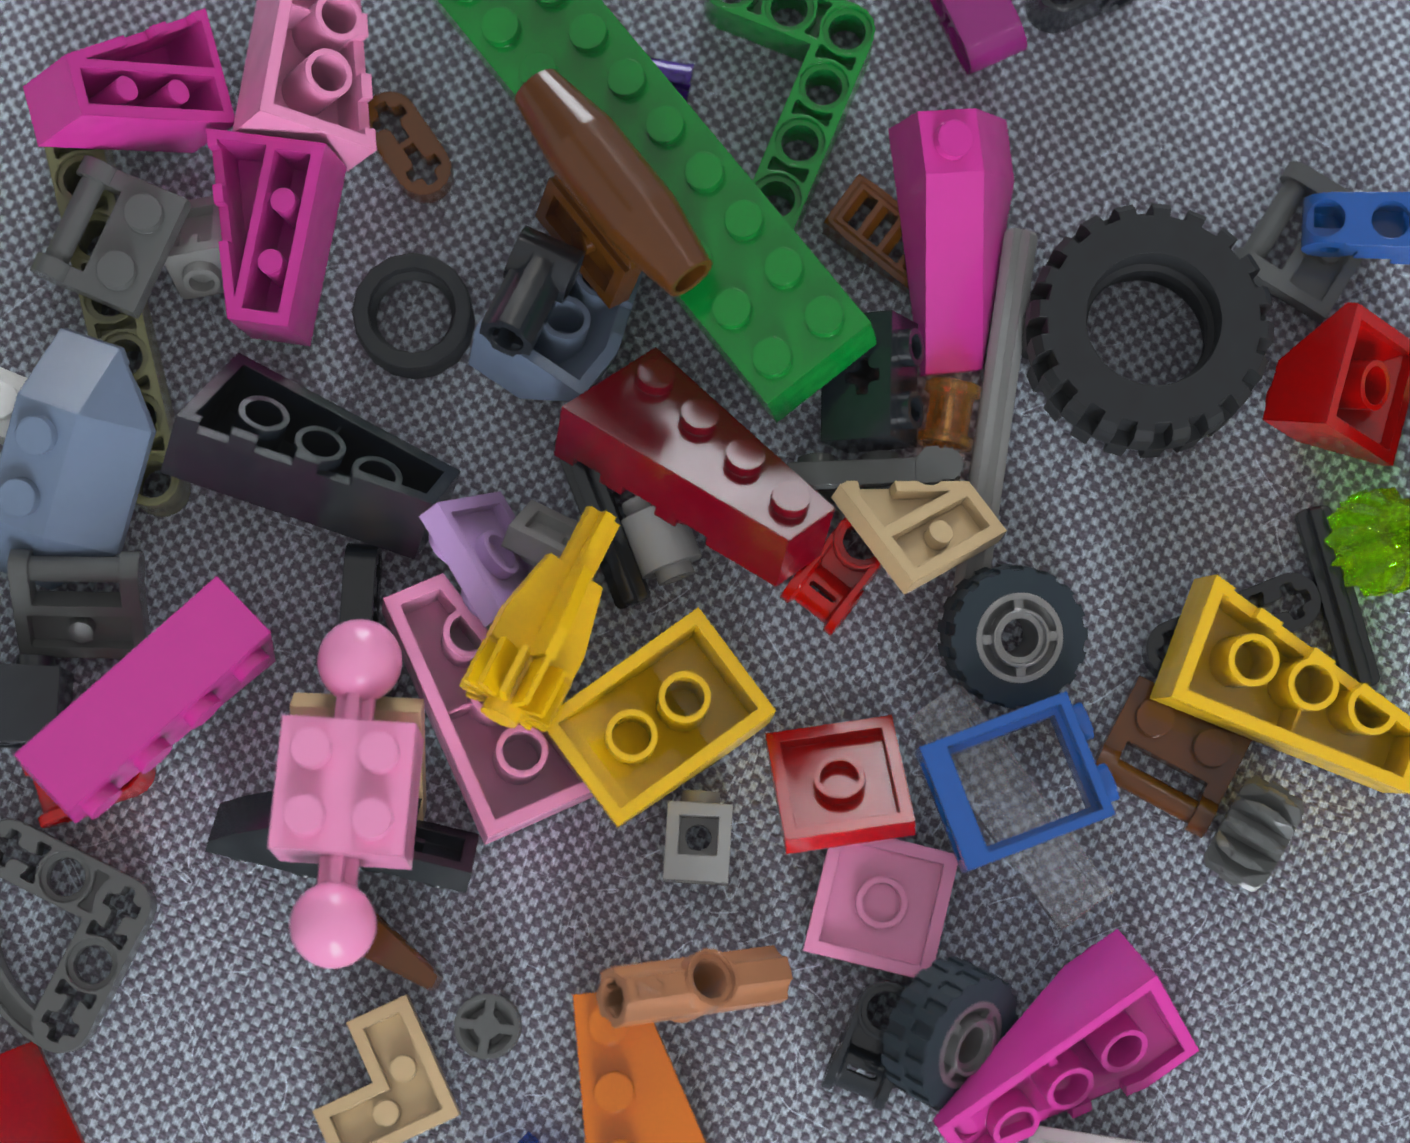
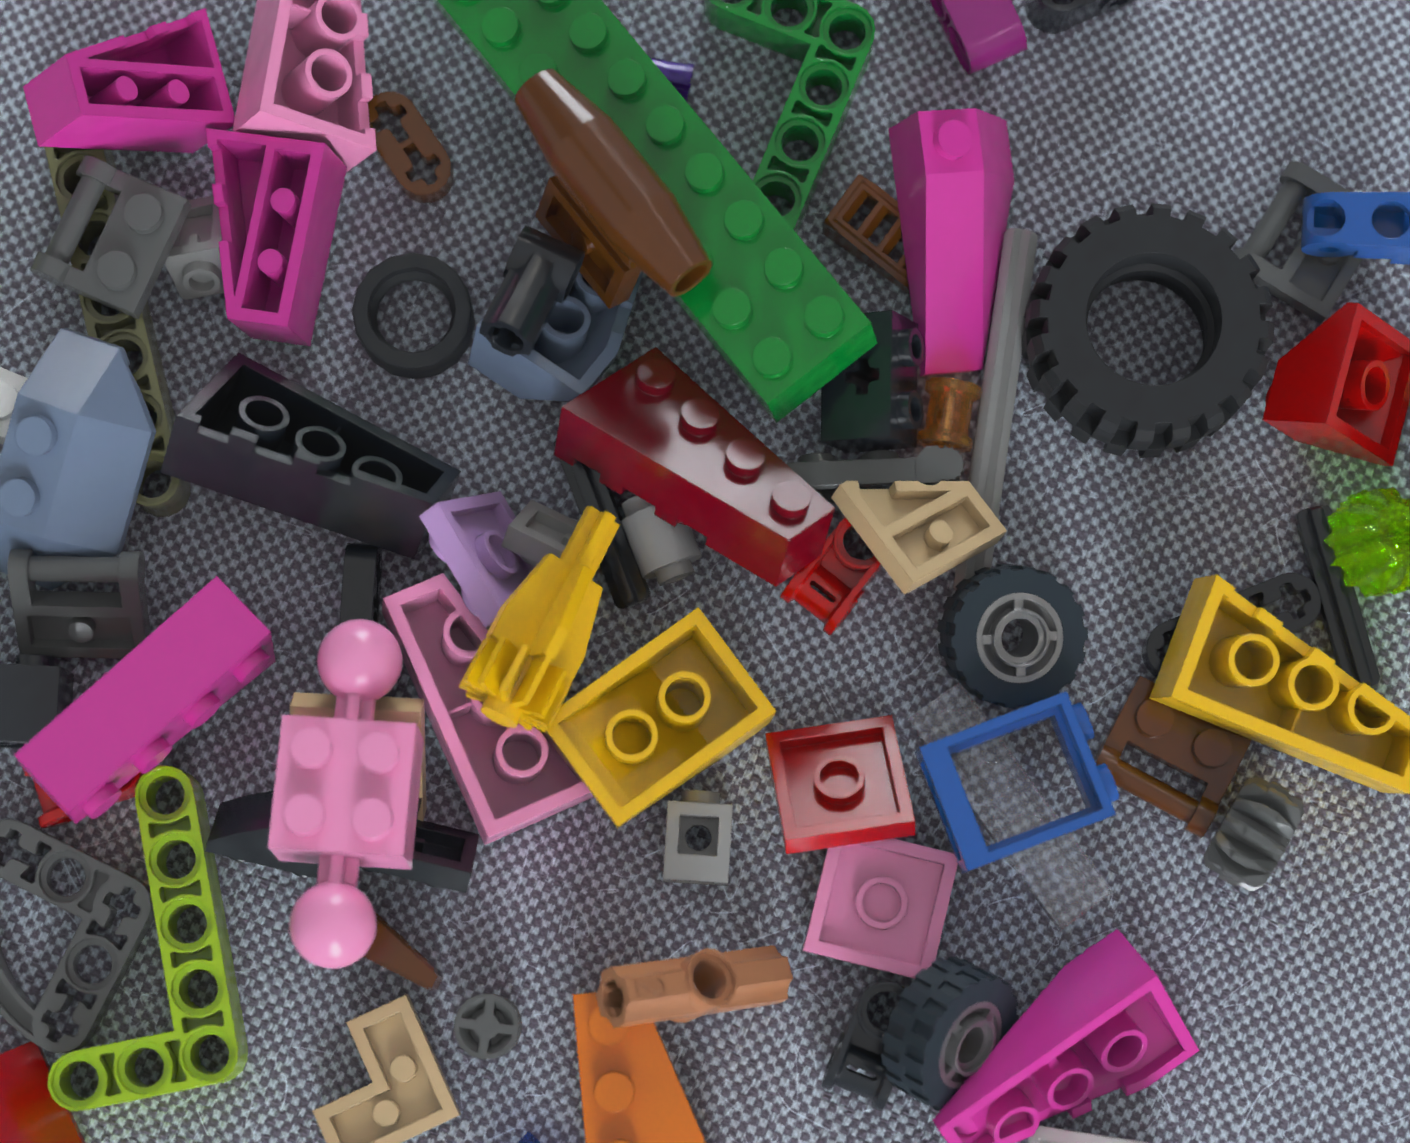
none -> lime beam [48,766,248,1111]

